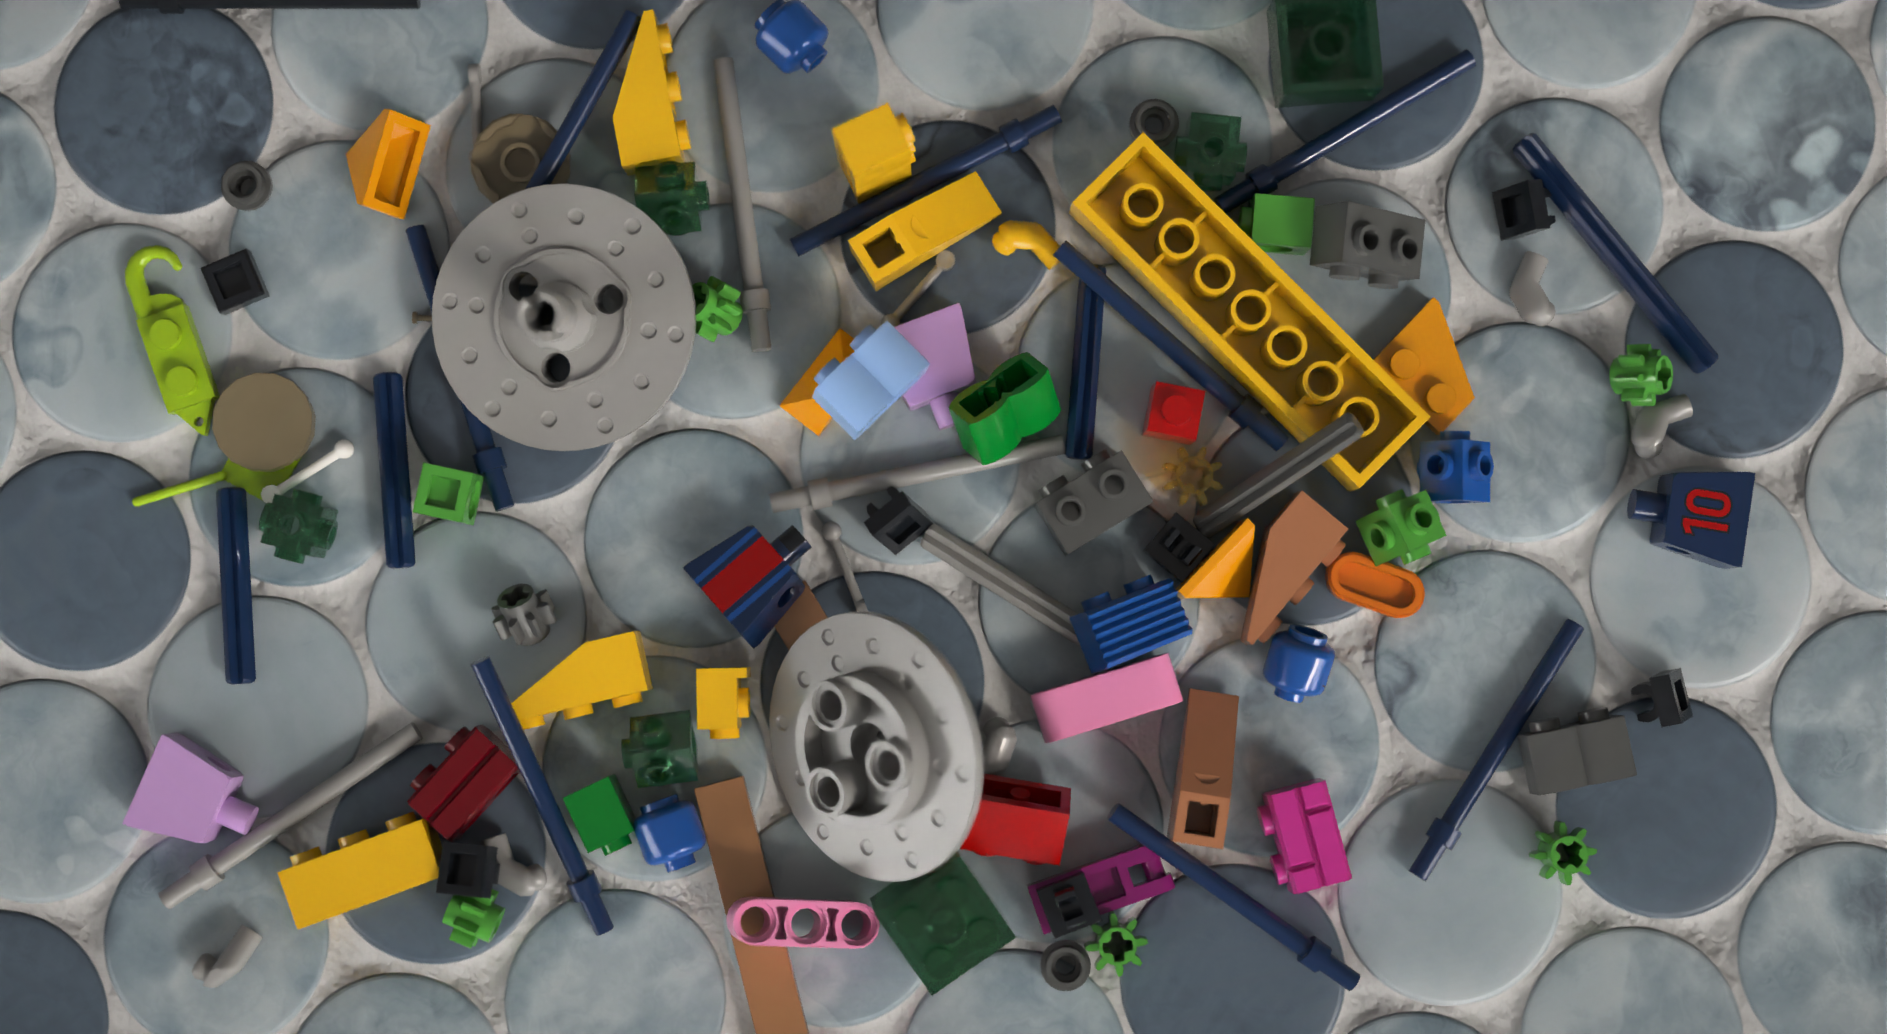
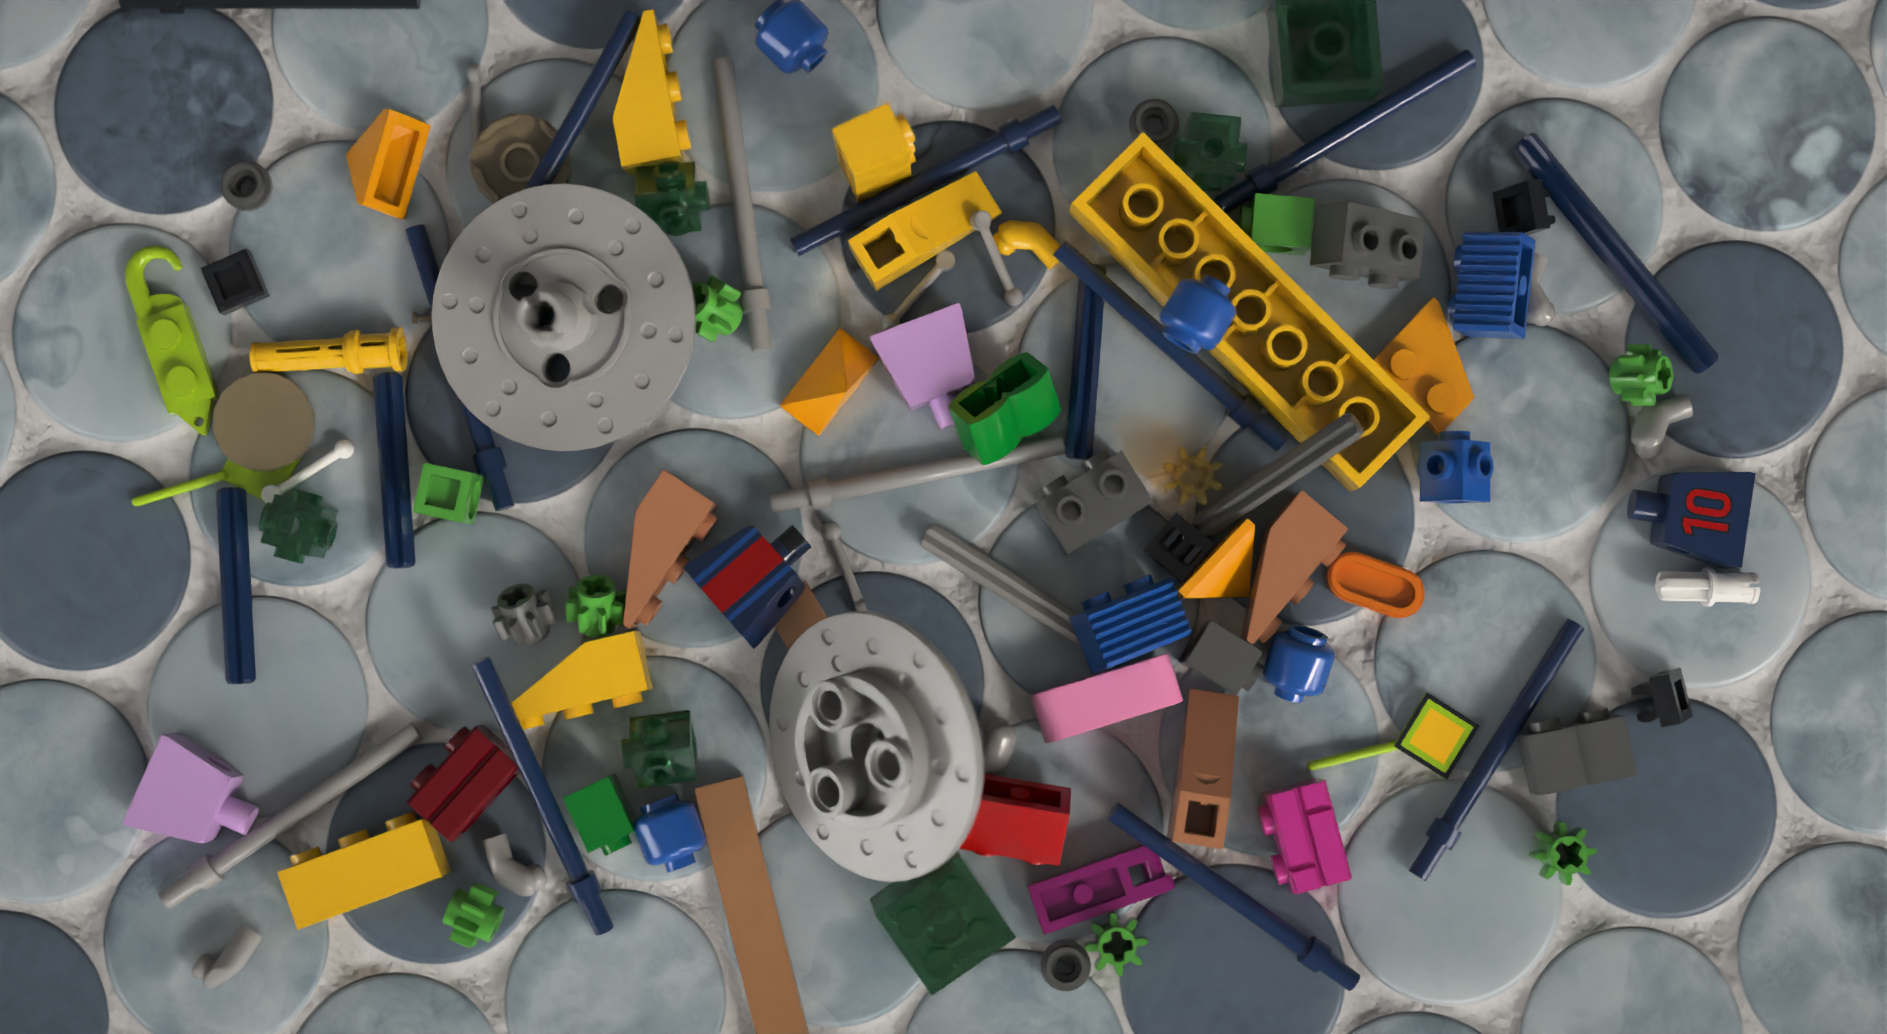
black tile [436,842,501,899] -> none
yellow brick [696,667,751,739] -> none
bright pink beam [726,897,880,949] -> none
light blue brick [812,321,930,440] -> none
black tile [864,486,933,555] -> none
black tile [1036,871,1102,939] -> none
red brick [1142,381,1206,445] -> none
bright green brick [1355,489,1447,566] -> none
none -> yellow pin [249,327,408,374]
none -> bright green gear [565,575,627,637]
none -> nougat slope [623,469,719,629]
none -> light grey hinge [969,210,1023,306]
none -> blue head [1160,275,1236,355]
none -> dark grey brick [1180,620,1263,695]
none -> piece [1307,692,1480,779]
none -> blue brick [1448,232,1536,339]
none -> white axle [1655,567,1760,607]

